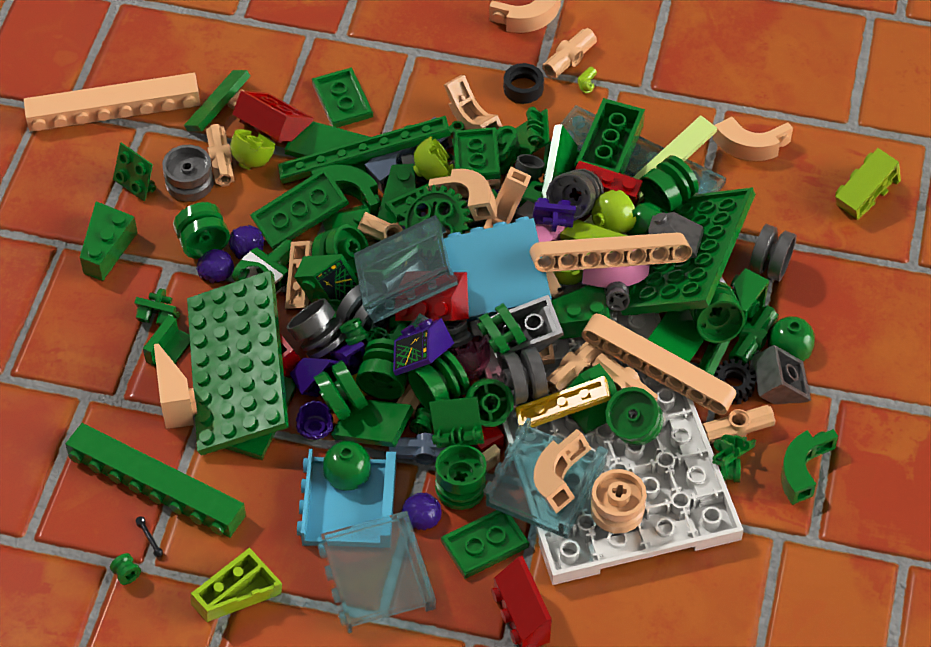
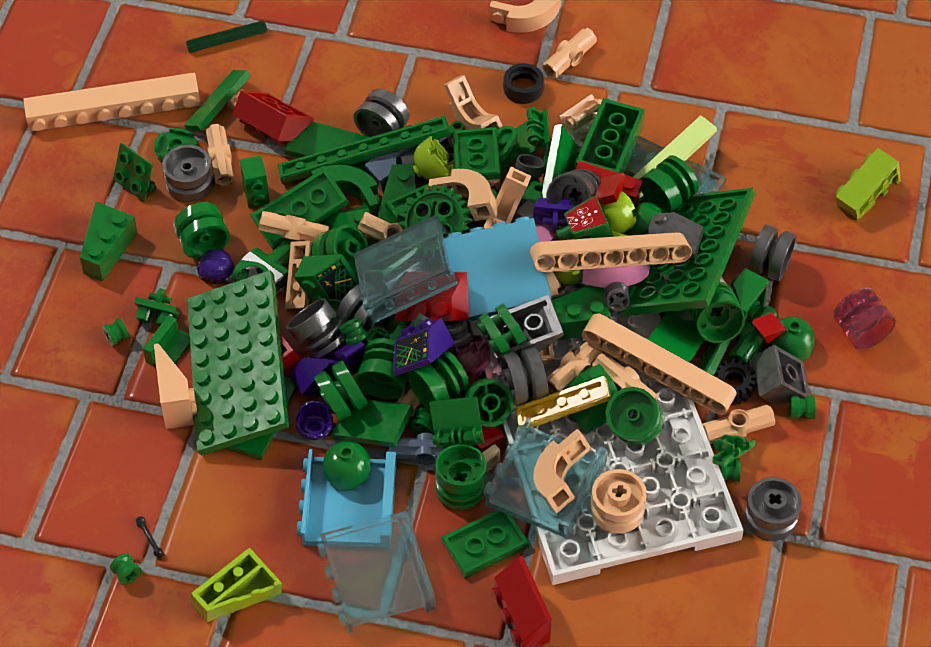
green brick [65,423,246,538] -> none
dark purple hair [229,225,264,259] -> none
lime cylinder [230,129,275,169] -> none
green tile [312,67,373,128] -> none
dark purple hair [402,493,442,530] -> none
lime arm [577,67,597,93] -> none
light nougat arch [712,117,793,161] -> none
green arch [781,429,838,505] -> none
none -> green wheel [102,317,130,346]
none -> green tile [154,128,198,163]
none -> dark green axle [186,20,267,52]
none -> green brick [240,155,270,208]
none -> light nougat piece [258,211,329,242]
none -> flat silver wheel [353,89,410,137]
none -> torso [556,195,614,241]
none -> light nougat hinge [559,94,602,134]
none -> red tile [595,172,626,206]
none -> flat silver wheel [744,477,802,541]
none -> red slope [751,312,786,344]
none -> green wheel [788,396,816,419]
none -> clear pink wheel [833,287,896,350]

